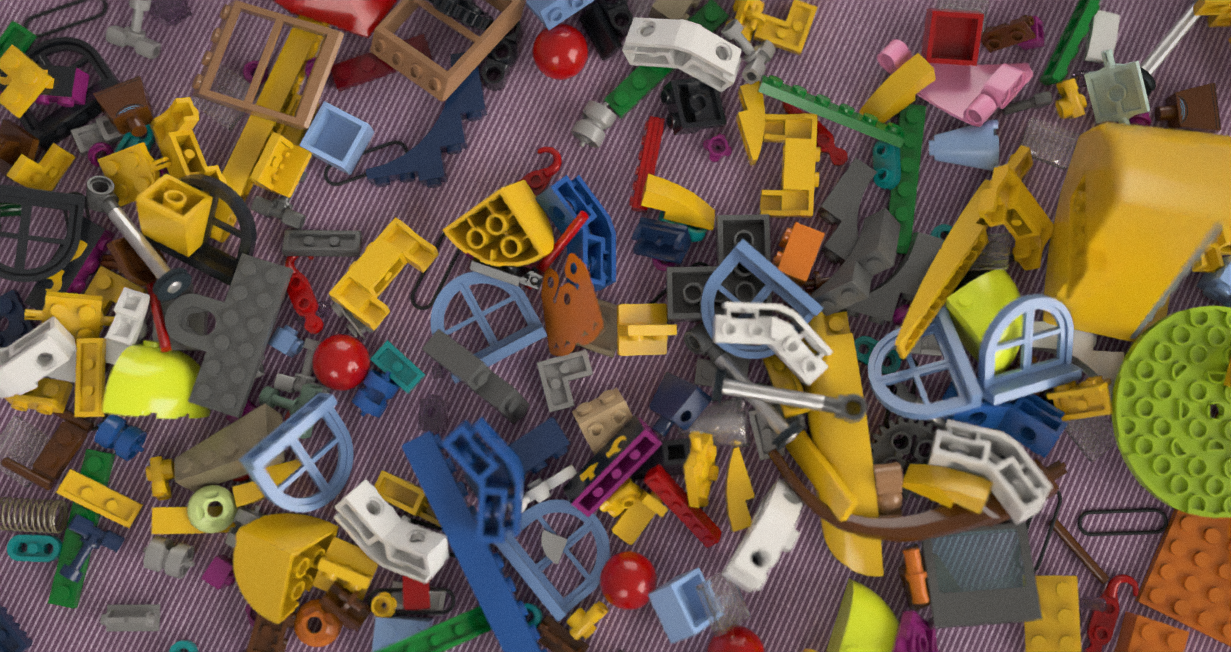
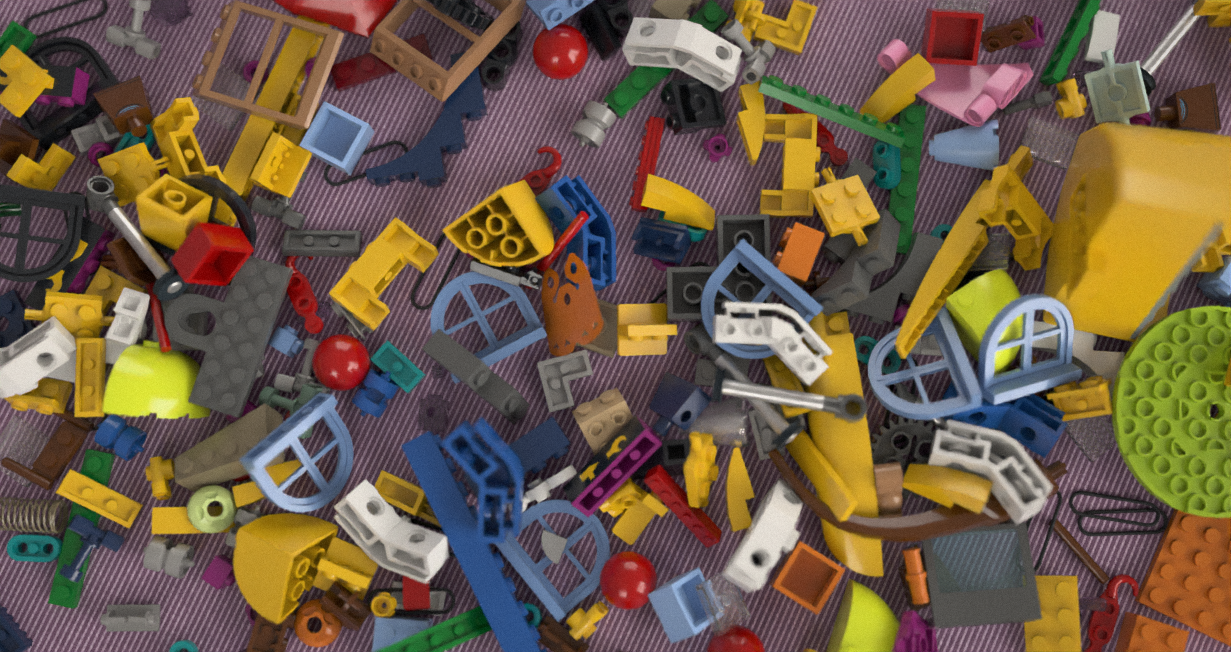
none -> red piece [171,222,254,286]
none -> orange piece [769,540,846,615]
none -> yellow plate [809,167,880,246]
none -> black piece [1069,491,1160,527]

